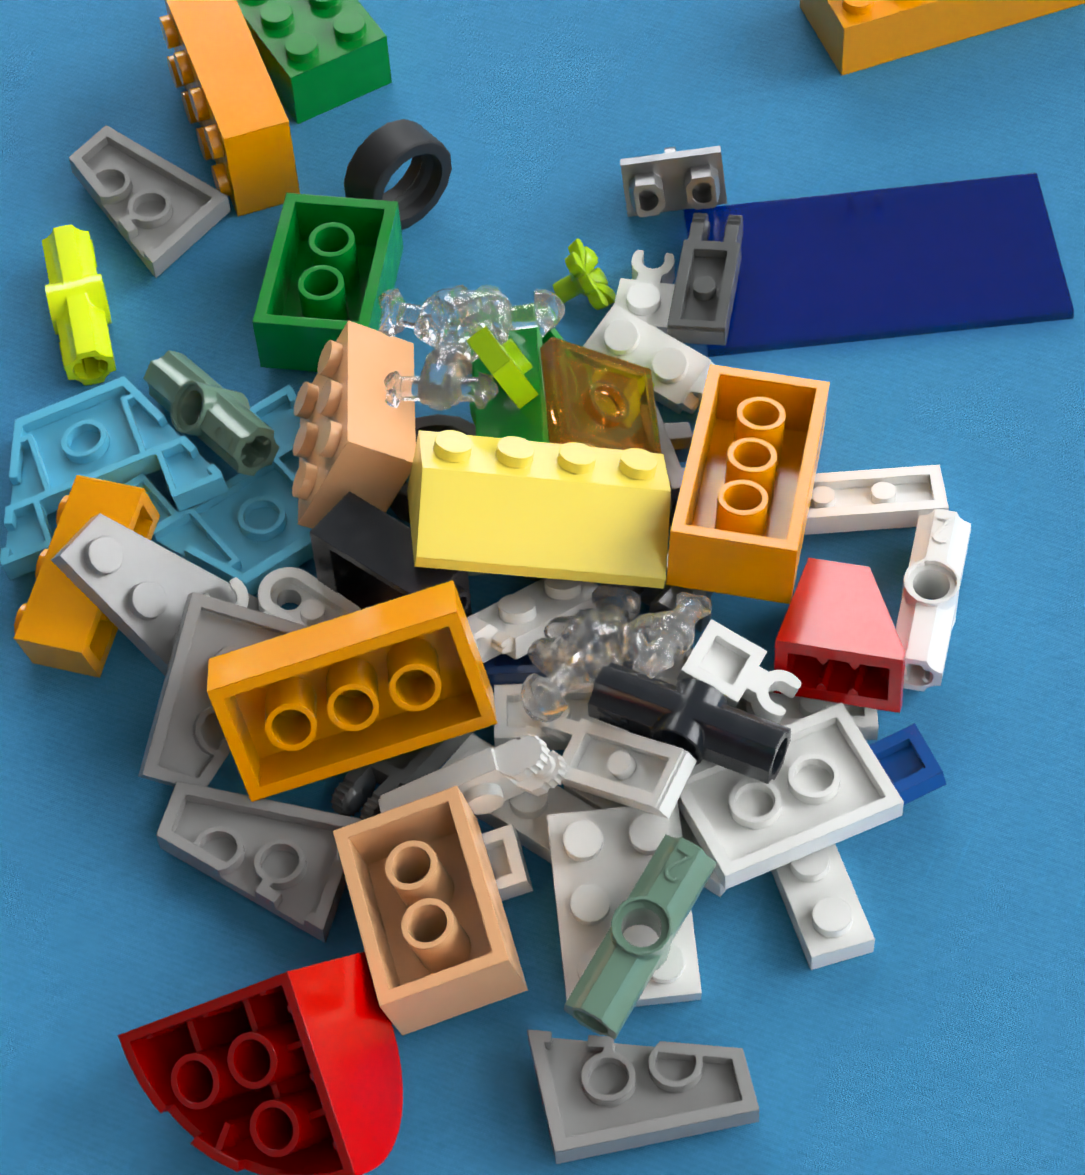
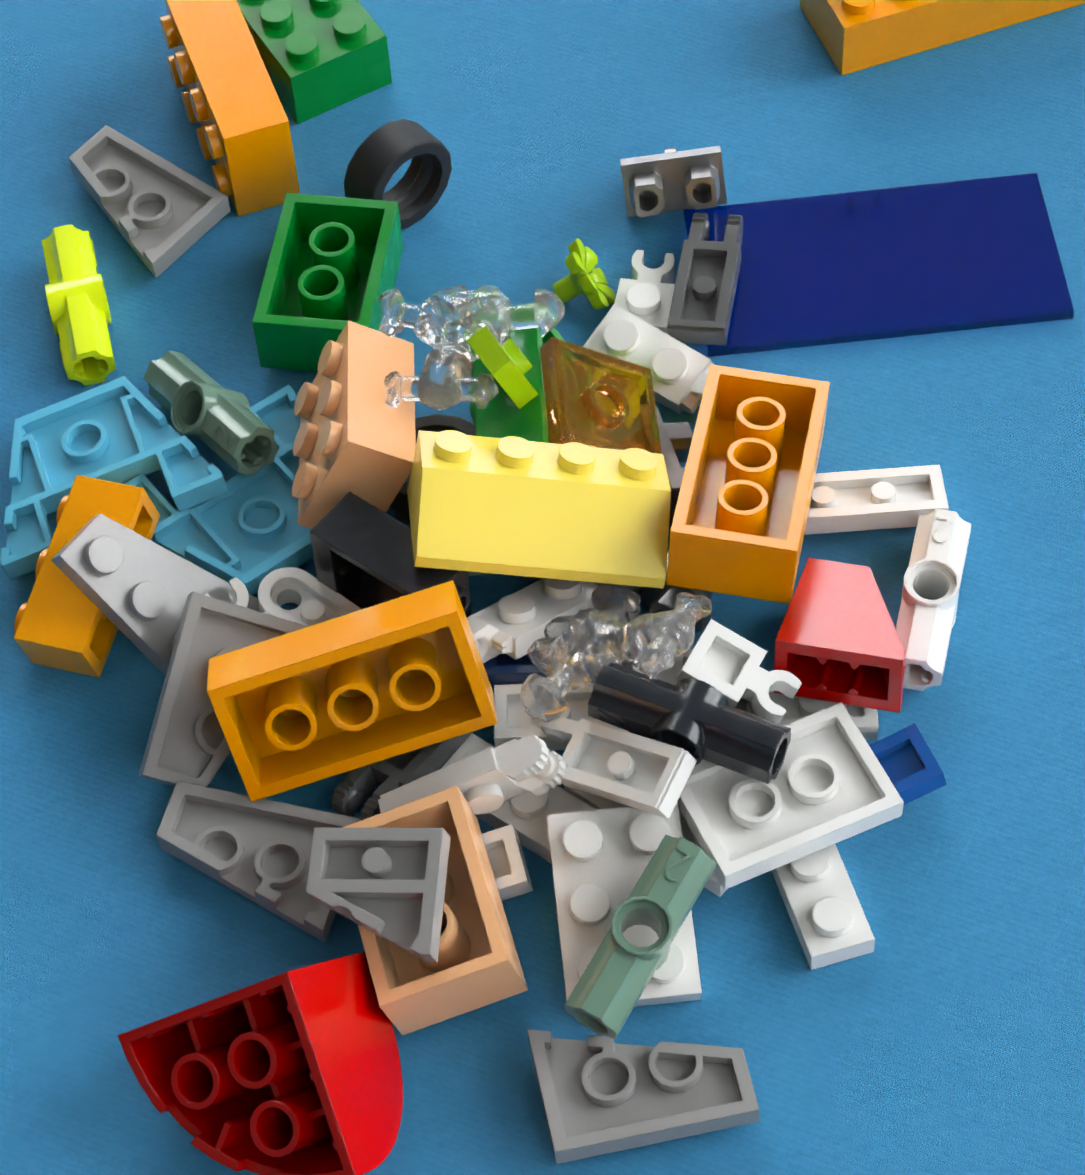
none -> light grey wing [306,828,451,963]

